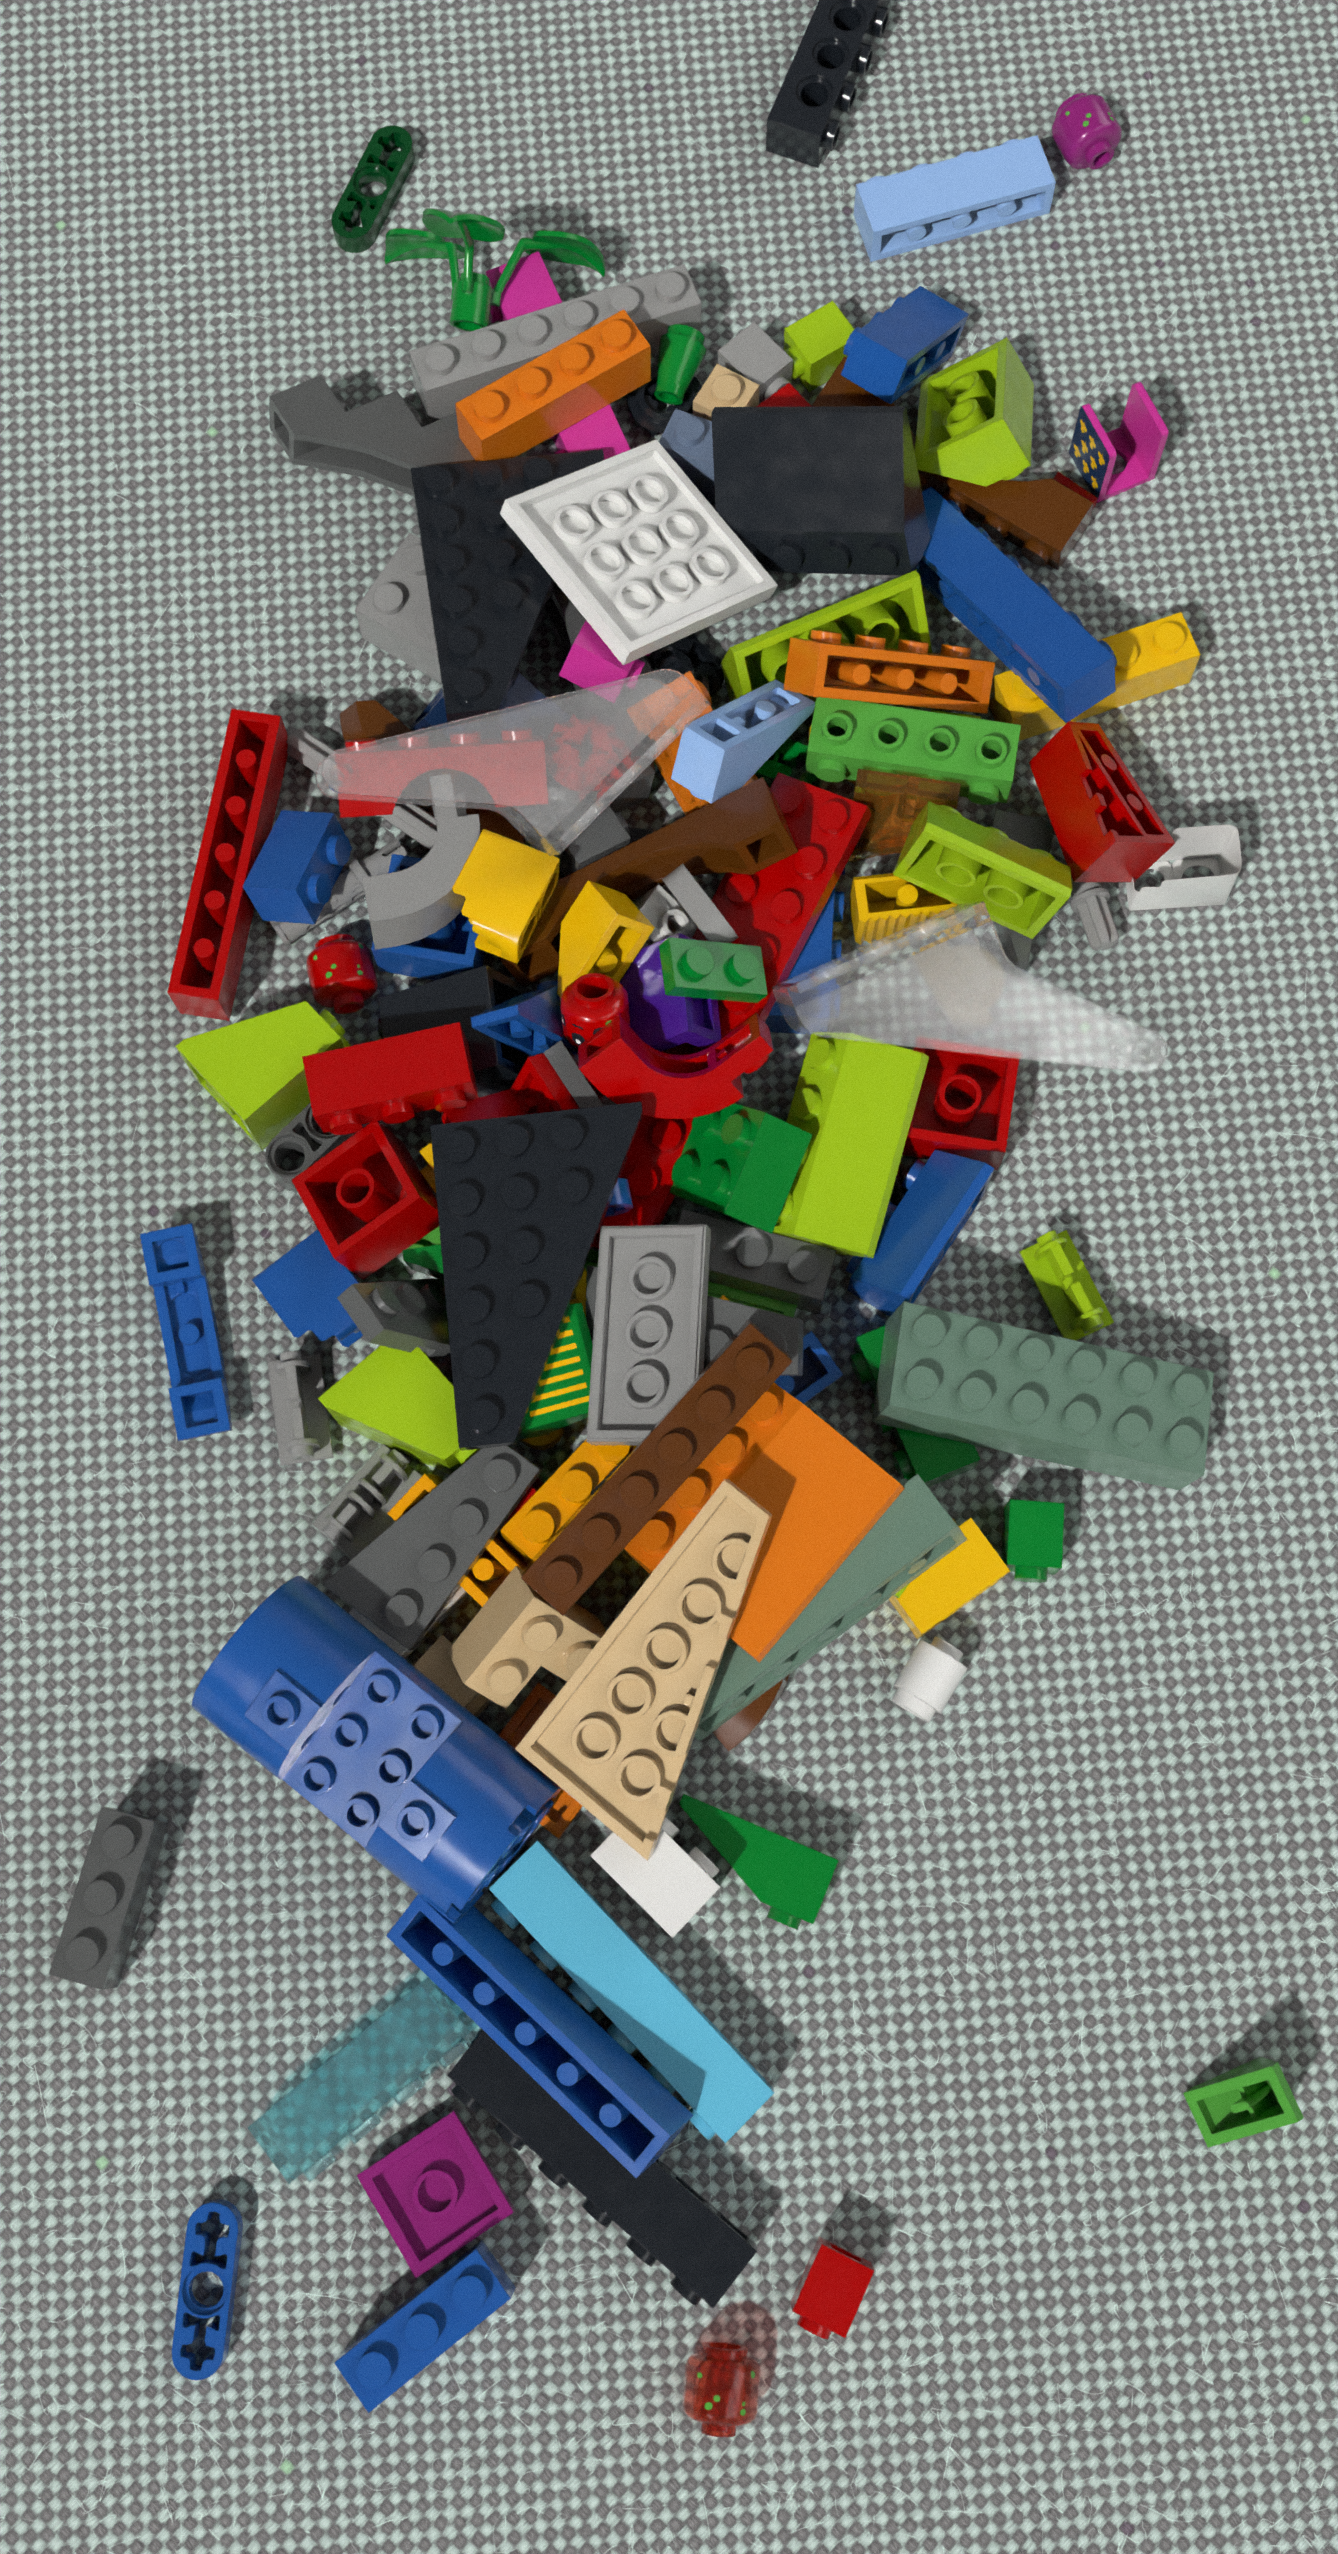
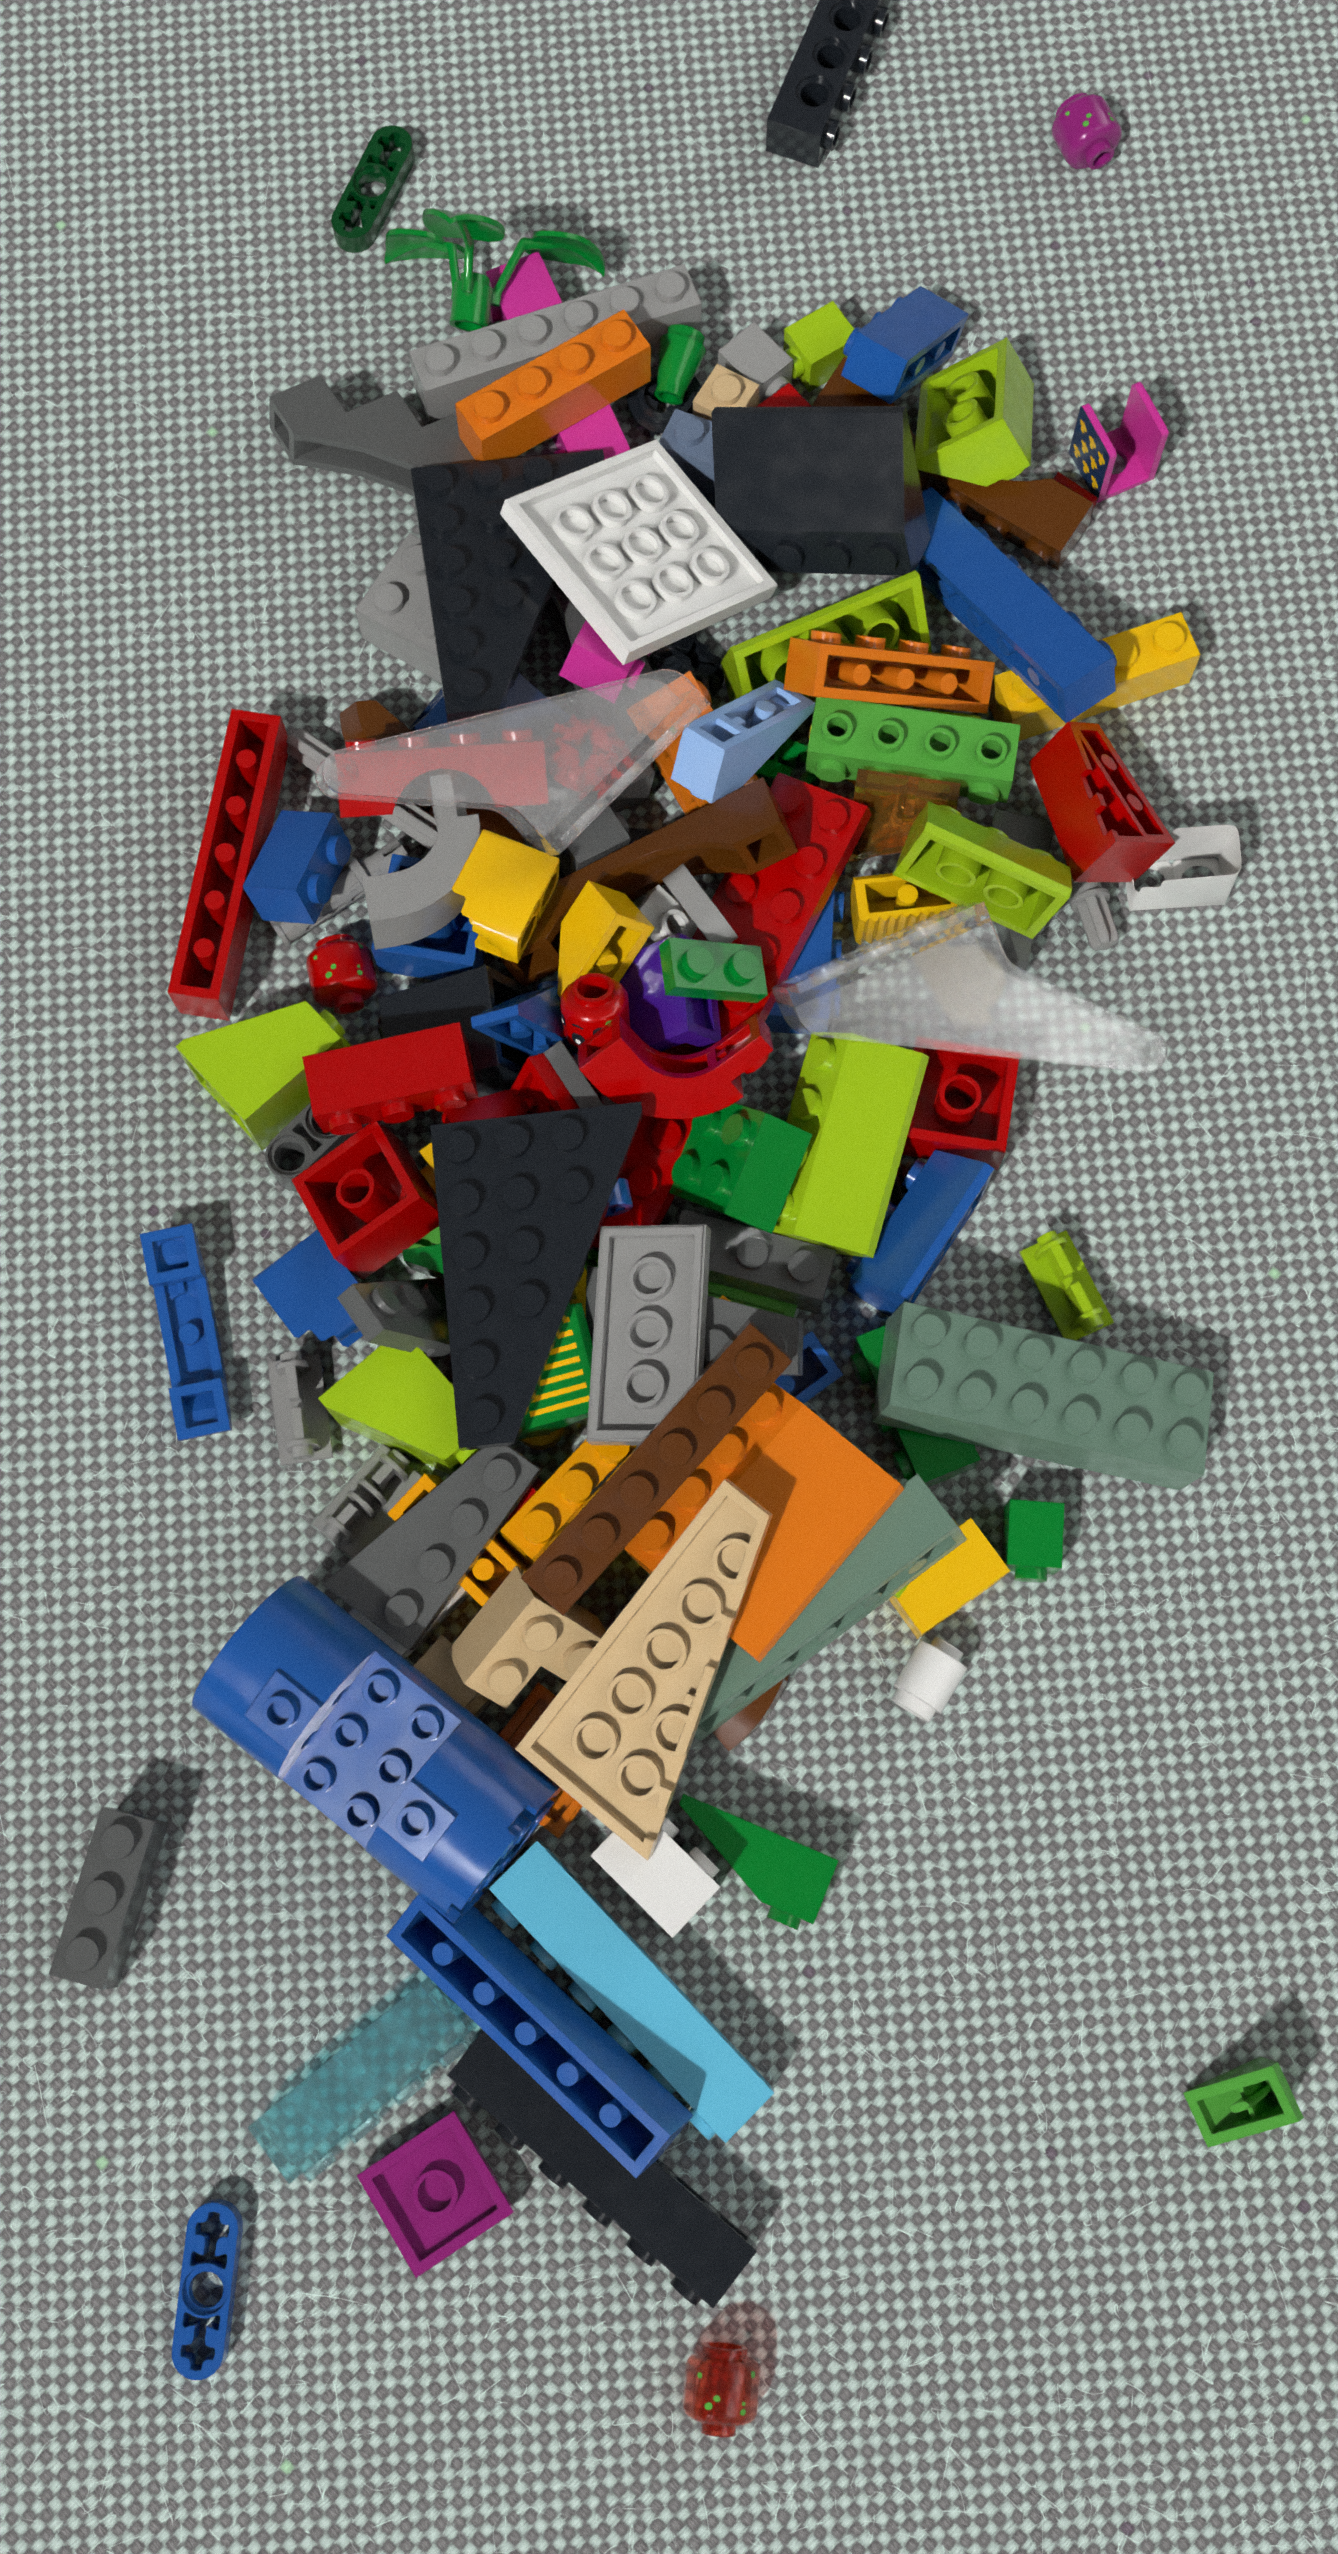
blue brick [334,2240,516,2413] -> none
red brick [790,2236,874,2340] -> none
light blue brick [853,135,1056,262] -> none

